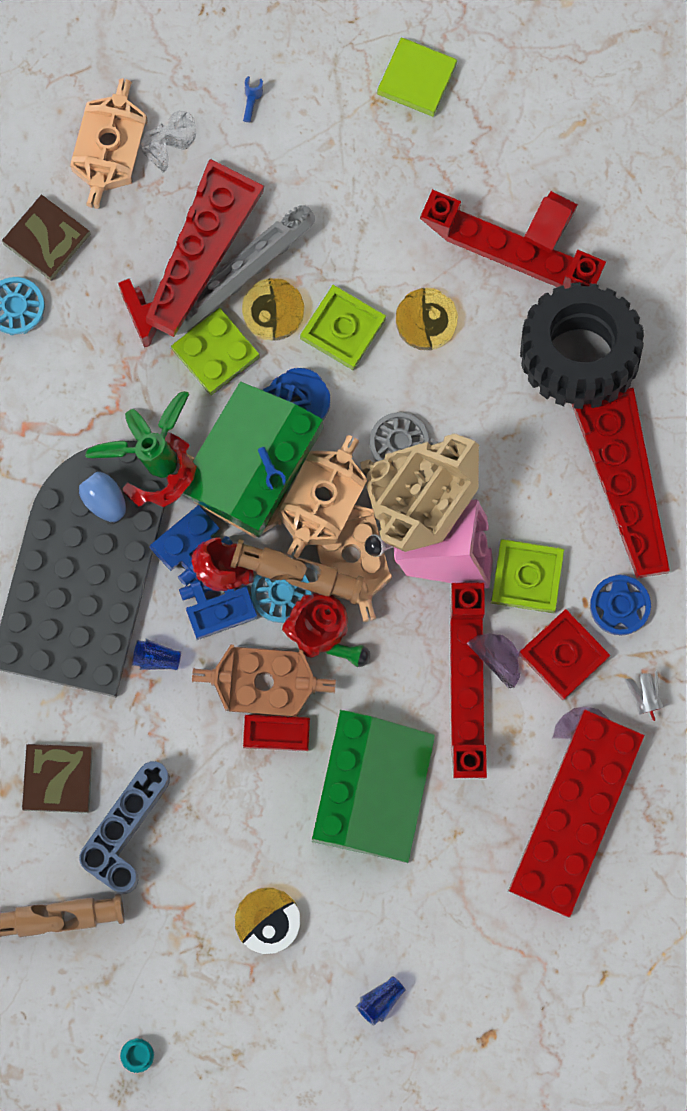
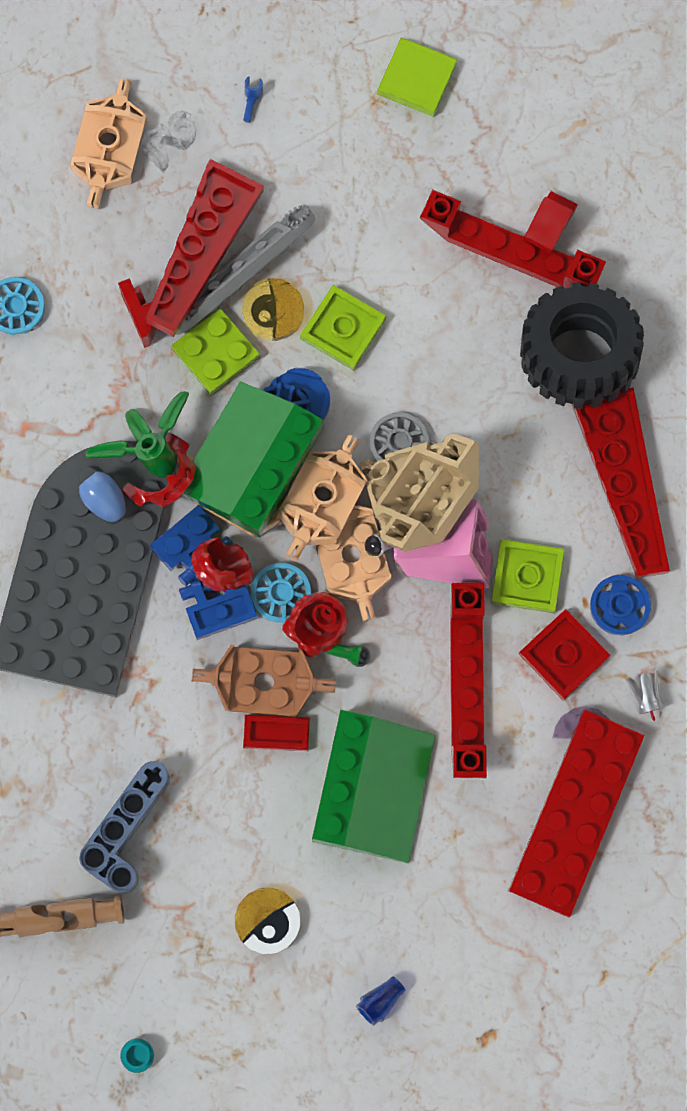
reddish brown tile [2,194,91,281] -> none
reddish brown tile [22,744,93,813] -> none
clear blue cone [132,638,181,670] -> none
medium nougat piece [230,539,364,605] -> none
blue hand [258,447,286,490] -> none
clear yellow tile [395,288,458,351] -> none
clear purple tile [467,633,520,689] -> none

